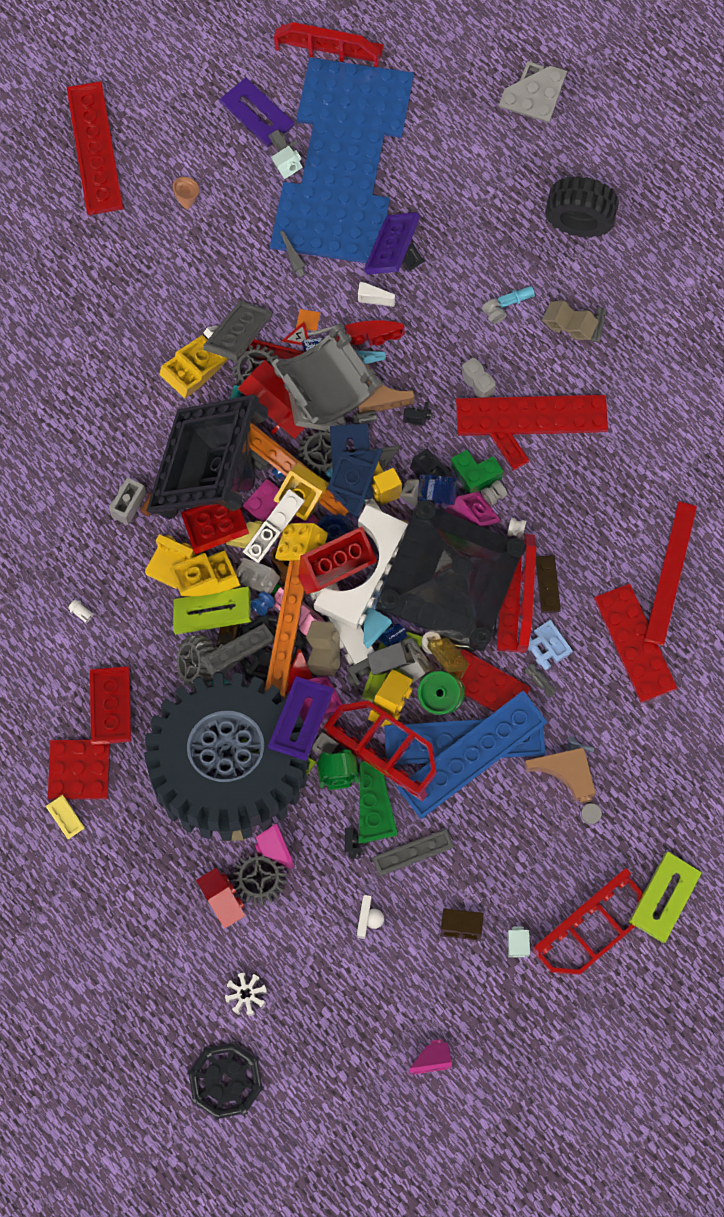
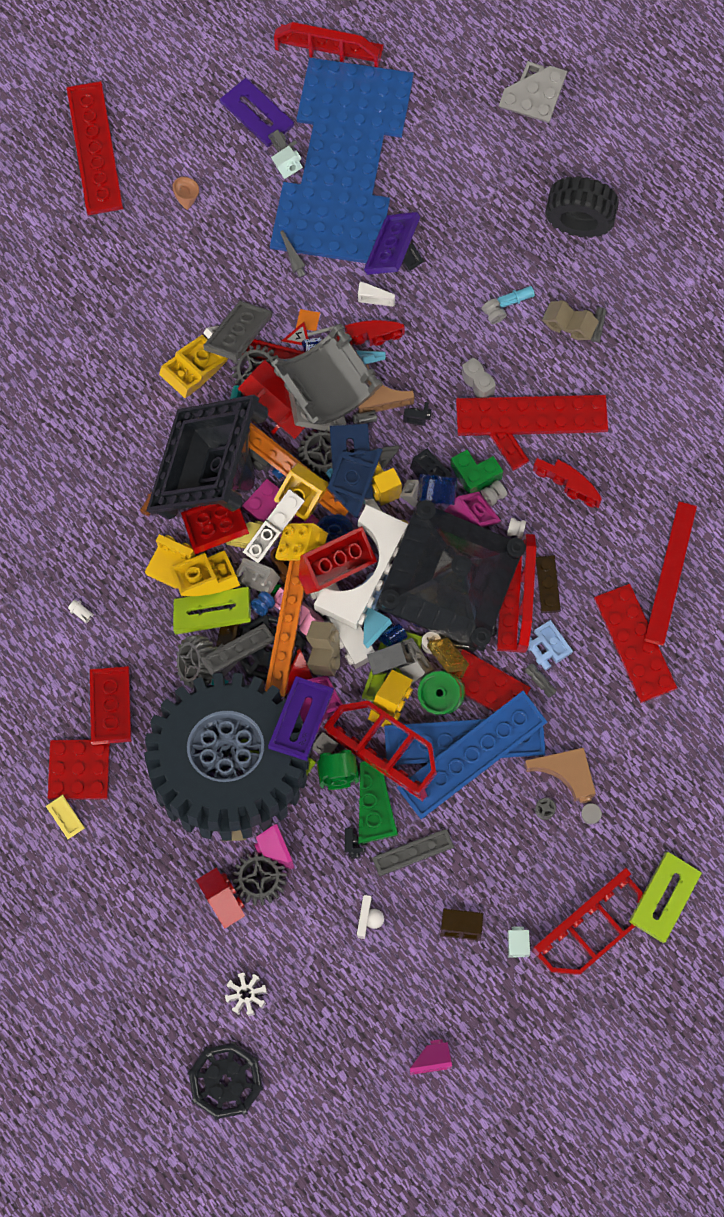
light grey brick [109,478,147,525] -> none
dark grey bracket [346,658,371,689] -> none
sand blue hand [565,737,594,752] -> none
none -> red slope [533,458,602,508]
none -> dark grey wheel [535,798,556,820]

